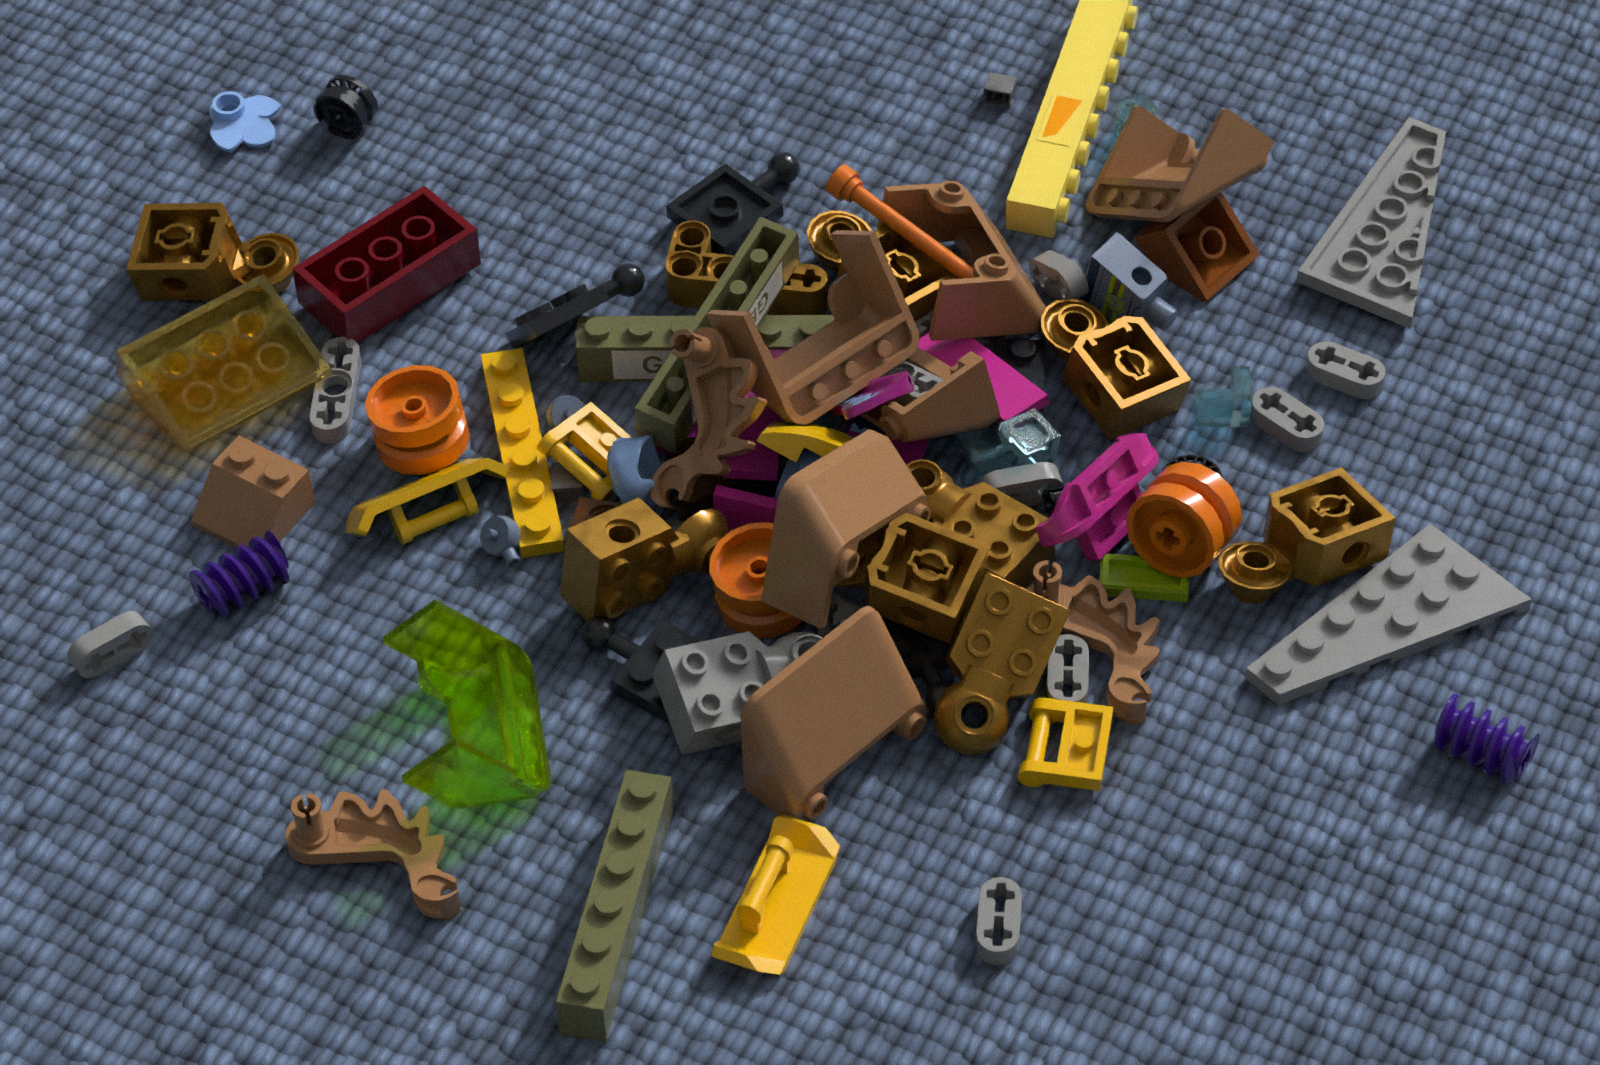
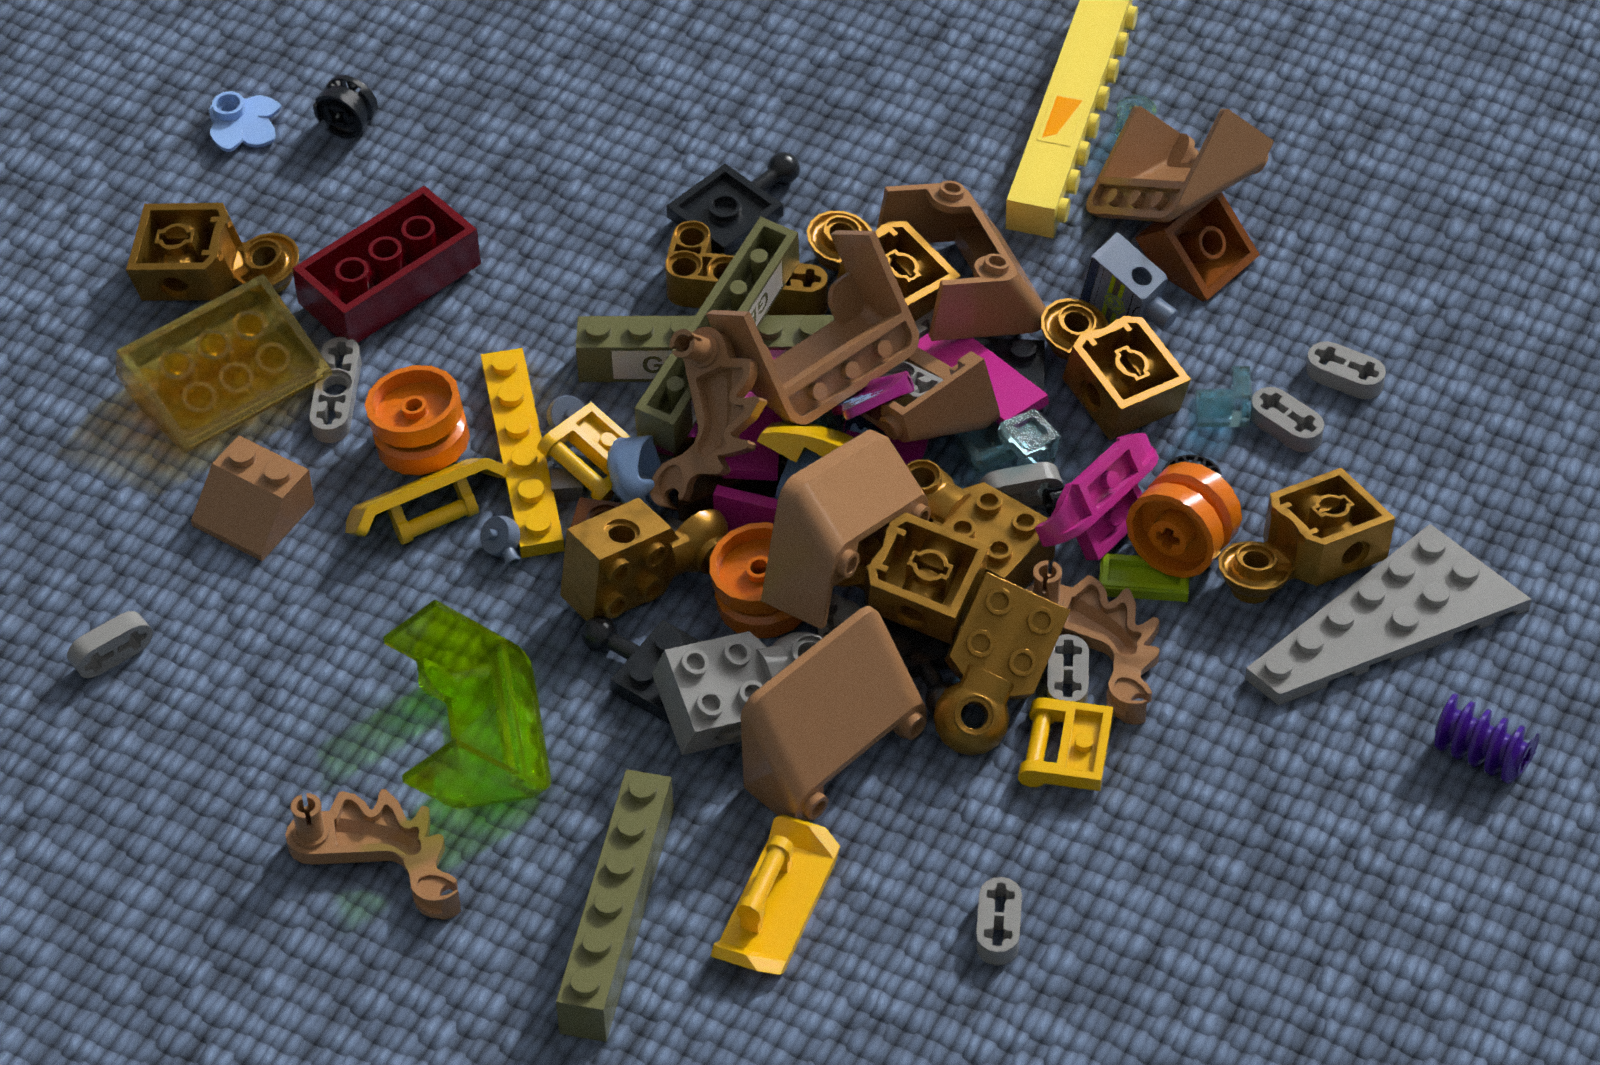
dark purple piece [189,530,290,617] -> none
black plate [505,263,645,348] -> none
orange piece [825,164,975,279] -> none
flat silver piece [983,72,1017,108] -> none
light grey beam [1029,250,1089,300] -> none
light grey wing [1297,117,1446,329] -> none

